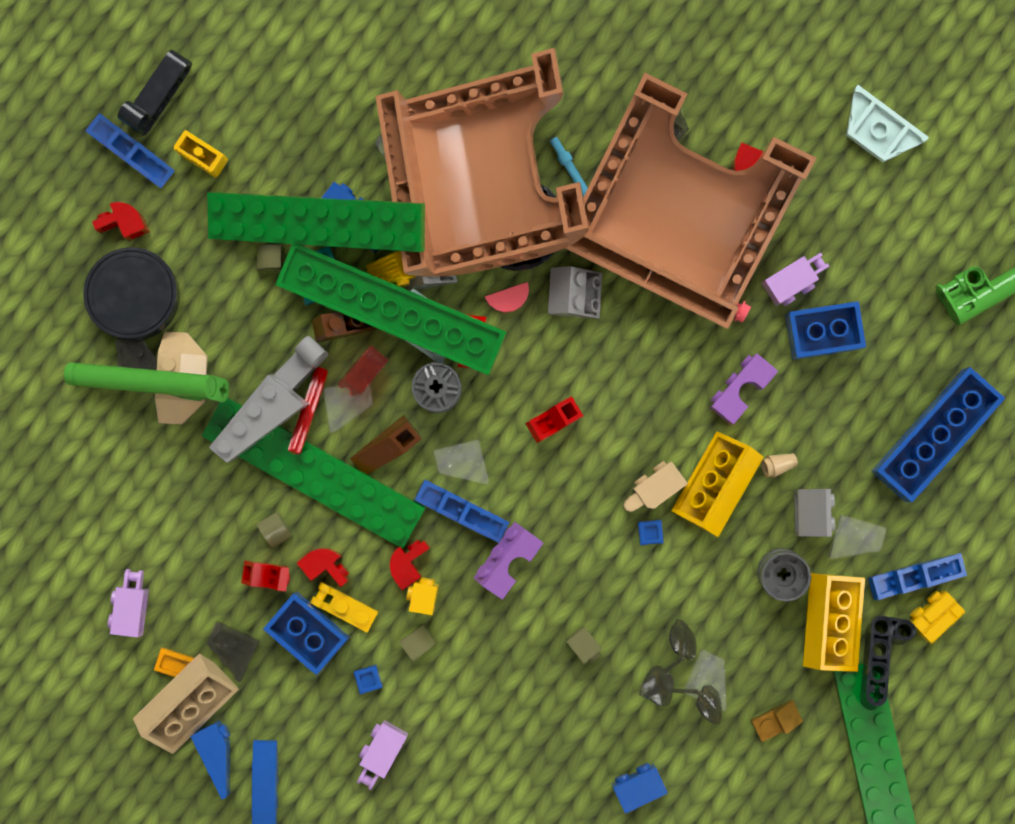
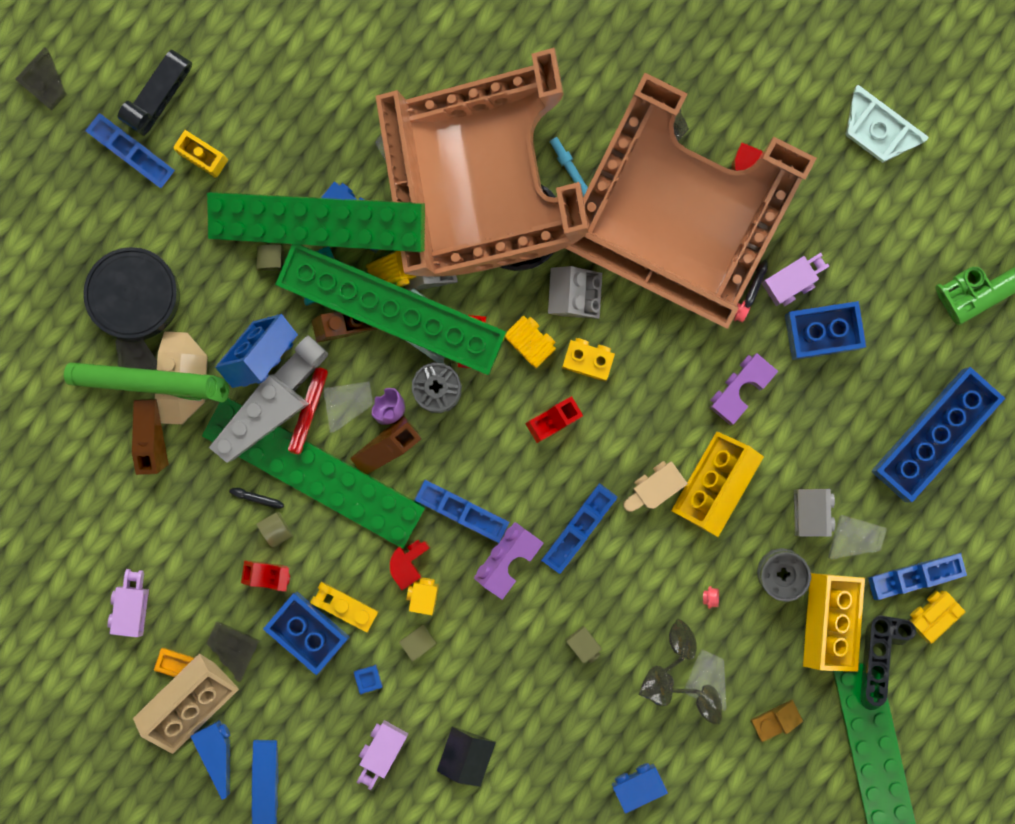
red brick [92,202,150,241] -> none
red brick [297,548,350,587] -> none
clear red hinge [336,345,389,396] -> none
clear wing [434,440,489,484] -> none
coral tile [485,282,529,313] -> none
blue tile [638,520,664,545] -> none
tan cone [761,453,798,478] -> none
none -> clear smoke wing [15,47,67,111]
none -> reddish brown slope [132,399,169,475]
none -> blue brick [215,314,298,388]
none -> black piece [229,487,284,509]
none -> medium lavender hair [372,388,405,425]
none -> black slope [437,726,496,787]
none -> yellow brick [505,315,556,369]
none -> blue slope [541,483,618,574]
none -> yellow brick [562,338,615,382]
none -> coral plate [703,586,719,609]
none -> black piece [745,260,768,308]

